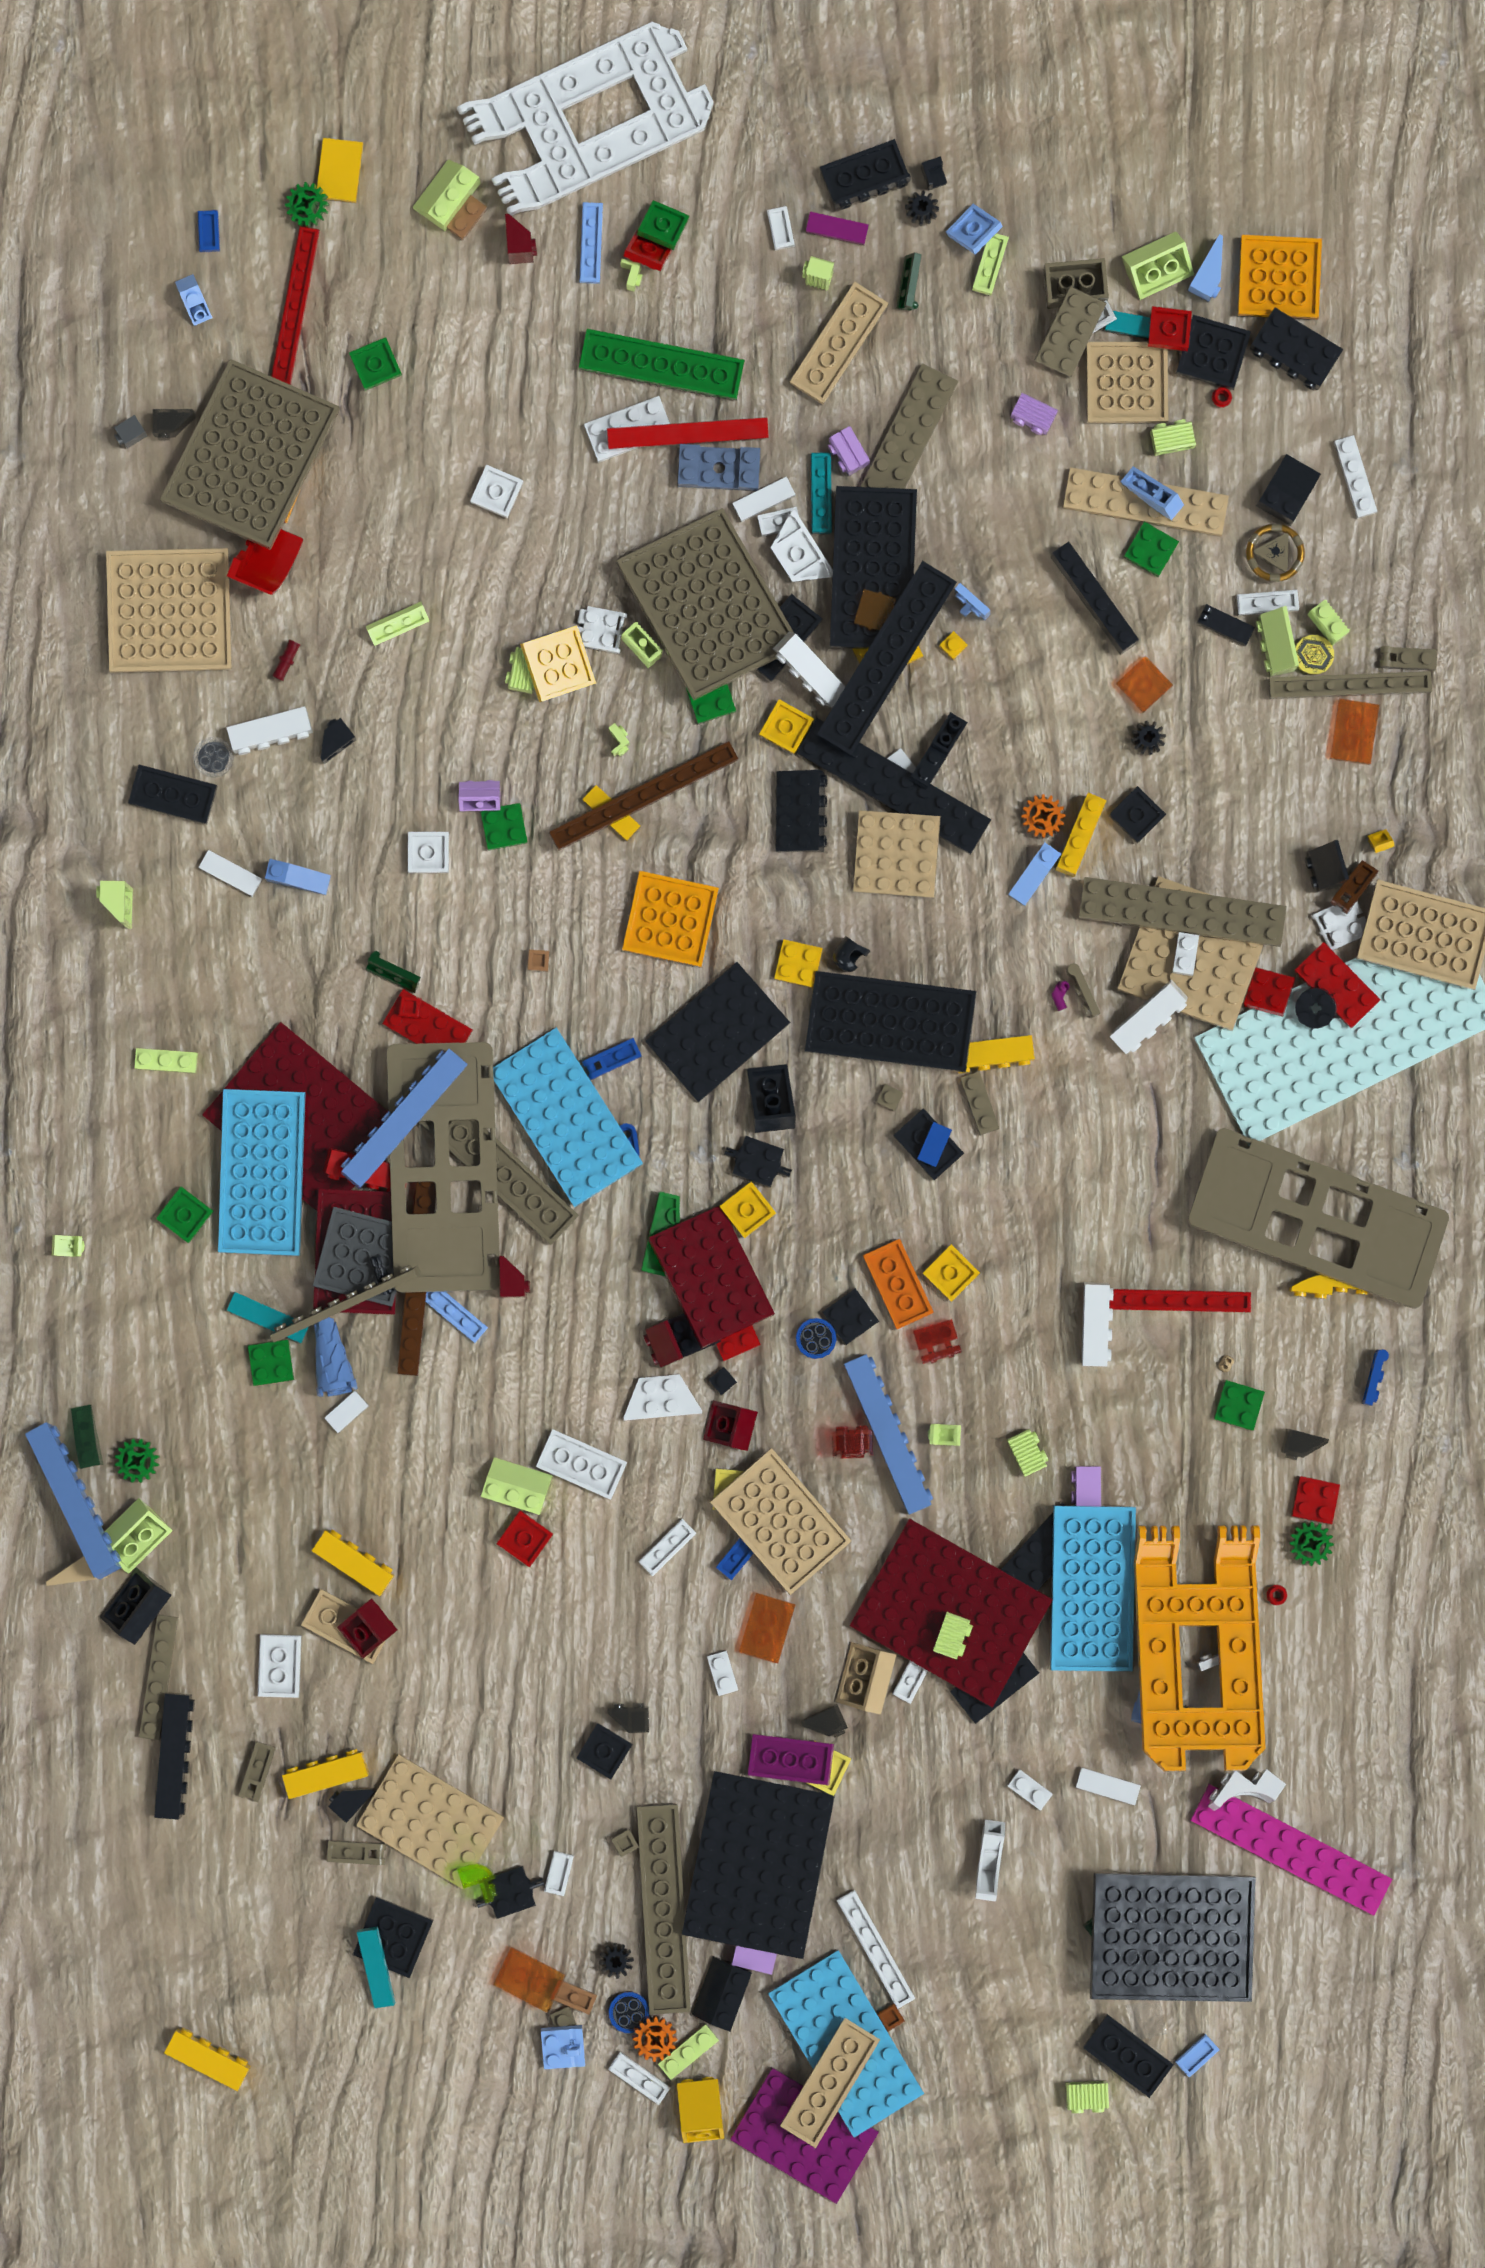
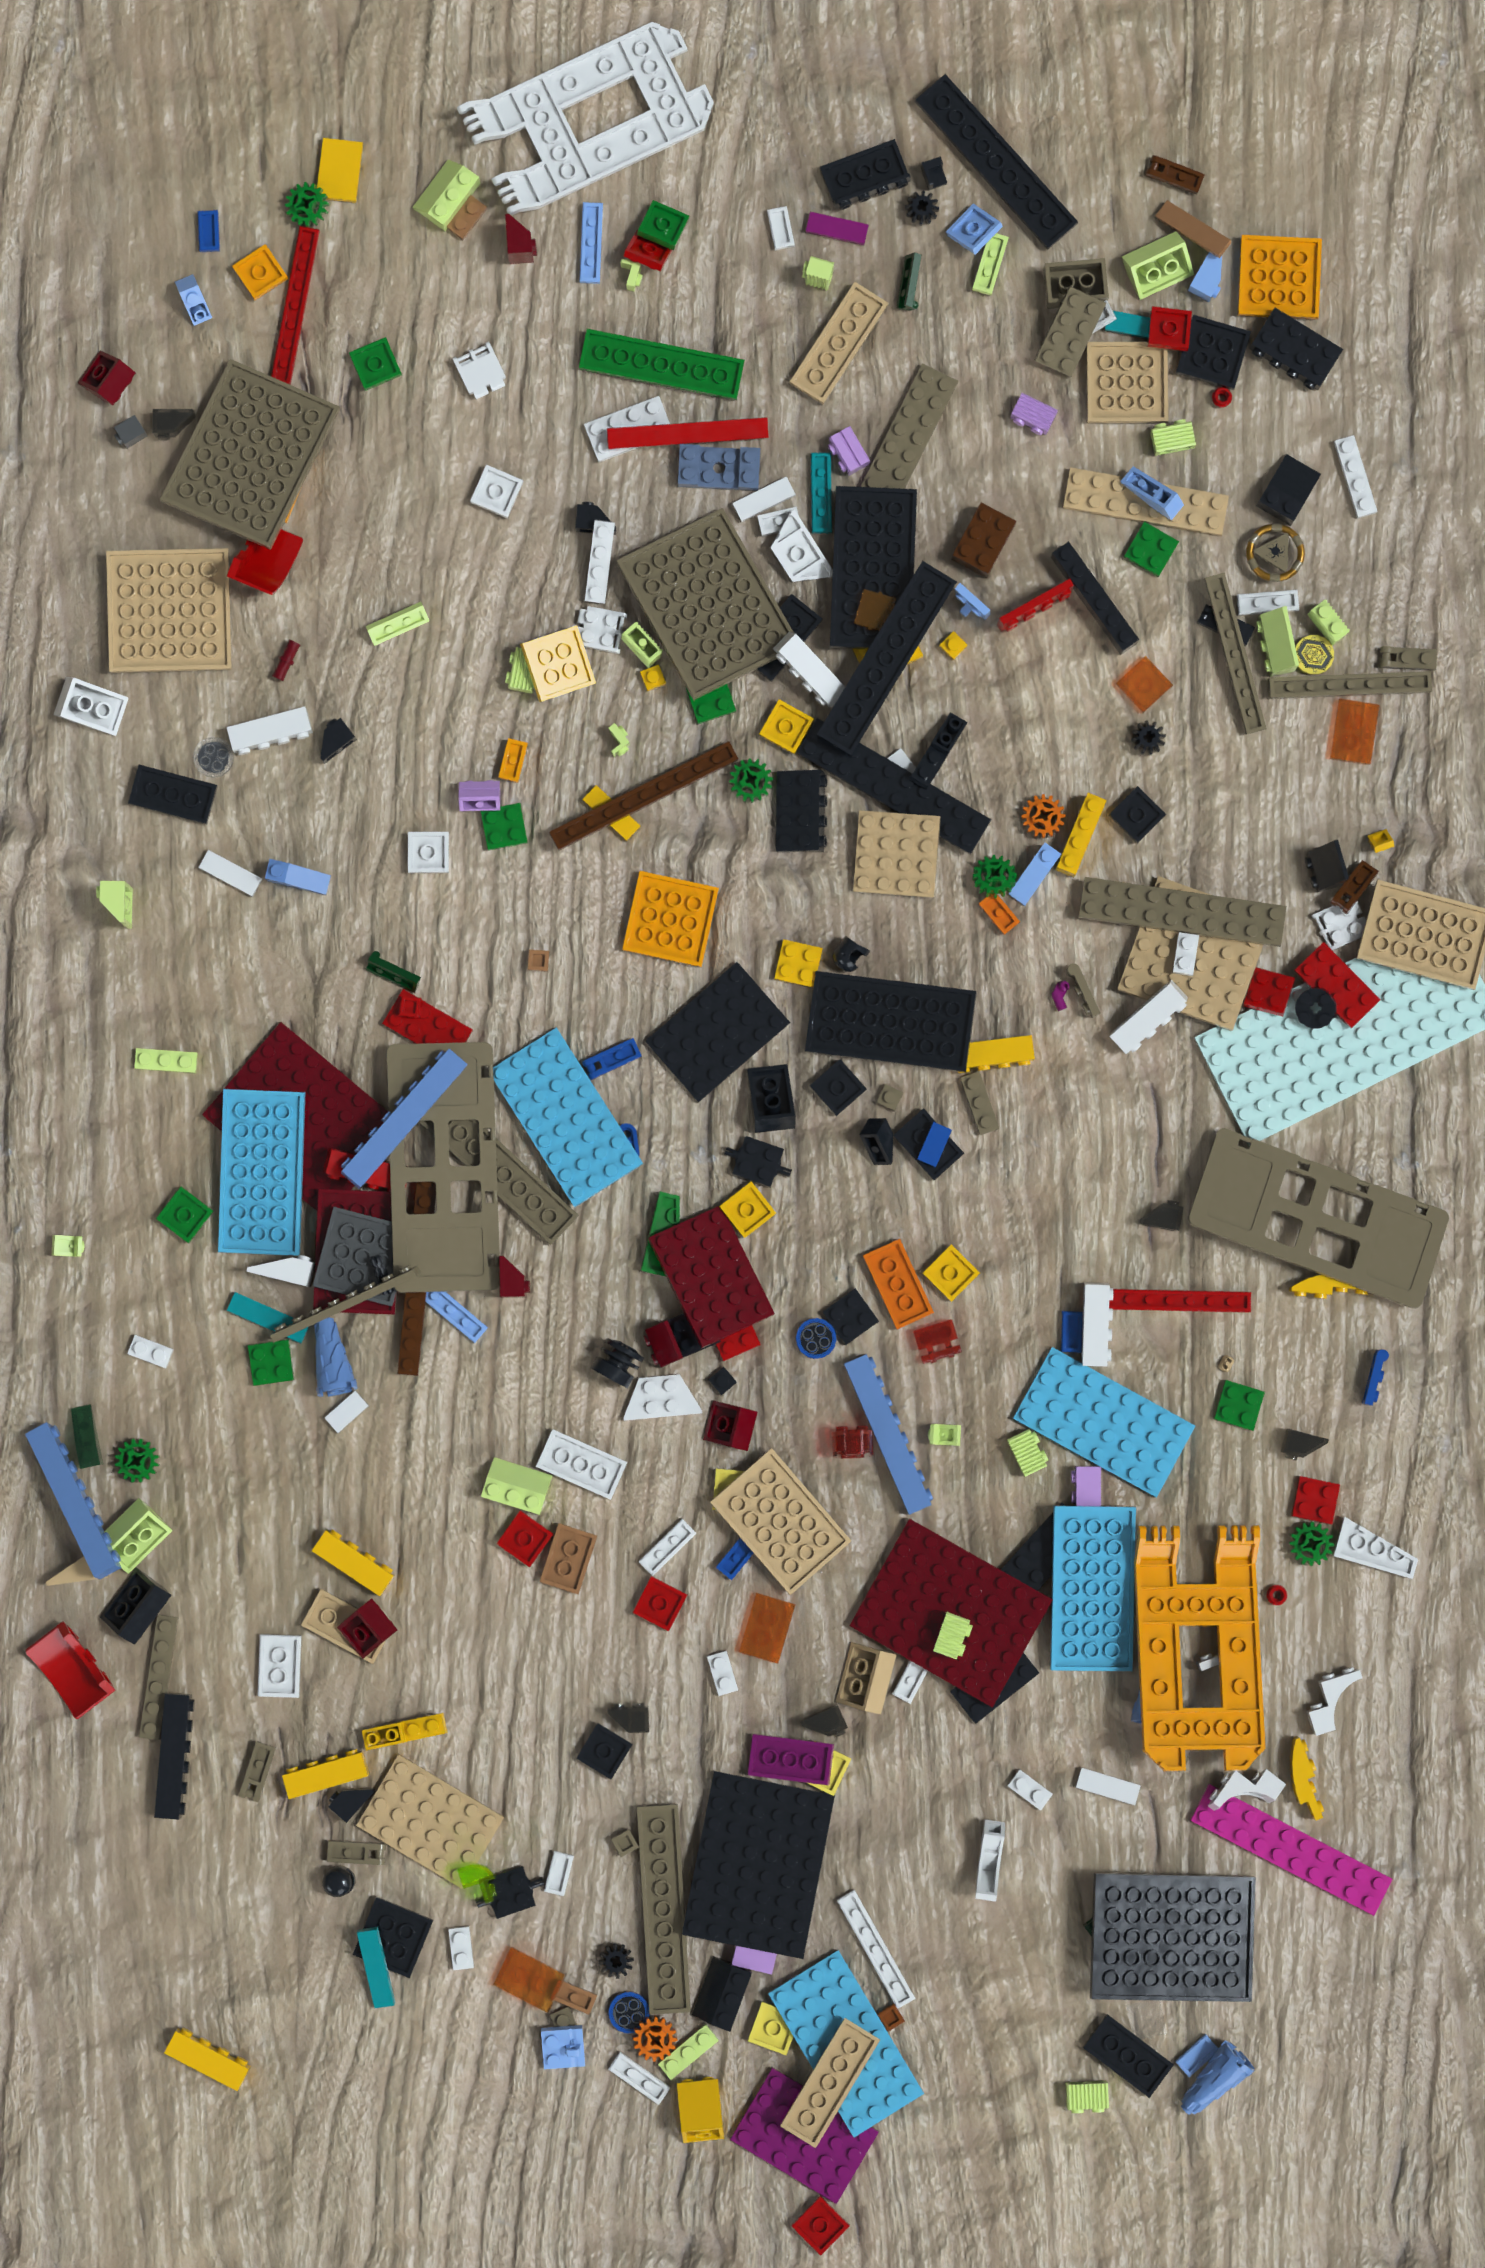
none -> red panel [25,1621,116,1719]
none -> white slope [54,677,128,736]
none -> dark red slope [78,350,136,405]
none -> white plate [127,1335,174,1368]
none -> light orange plate [232,244,288,300]
none -> white slope [247,1255,315,1287]
none -> black helmet [322,1866,356,1897]
none -> yellow slope [362,1713,448,1751]
none -> white plate [448,1926,474,1970]
none -> white plate [452,341,506,399]
none -> light orange plate [498,738,528,783]
none -> medium nougat plate [540,1523,597,1594]
none -> black slope [575,502,617,535]
none -> white plate [585,520,615,604]
none -> black wheel [591,1338,644,1389]
none -> red plate [633,1576,688,1631]
none -> yellow plate [640,664,666,692]
none -> green gear [729,758,773,803]
none -> light yellow plate [747,2001,793,2055]
none -> red plate [791,2195,850,2256]
none -> black plate [810,1059,867,1116]
none -> black slope [859,1118,893,1165]
none -> black plate [915,74,1078,250]
none -> reddish brown brick [951,502,1017,578]
none -> green gear [972,855,1017,898]
none -> orange plate [978,894,1020,935]
none -> red plate [997,579,1074,632]
none -> medium azure plate [1013,1347,1195,1498]
none -> blue tile [1061,1311,1083,1353]
none -> clear smoke slope [1137,1200,1184,1232]
none -> reddish brown plate [1145,155,1205,195]
none -> medium nougat tile [1155,200,1232,258]
none -> medium blue cone [1181,2040,1255,2115]
none -> dark tan plate [1204,572,1267,735]
none -> yellow slope [1290,1736,1324,1821]
none -> white arch [1306,1667,1362,1736]
none -> white wing [1333,1517,1418,1579]

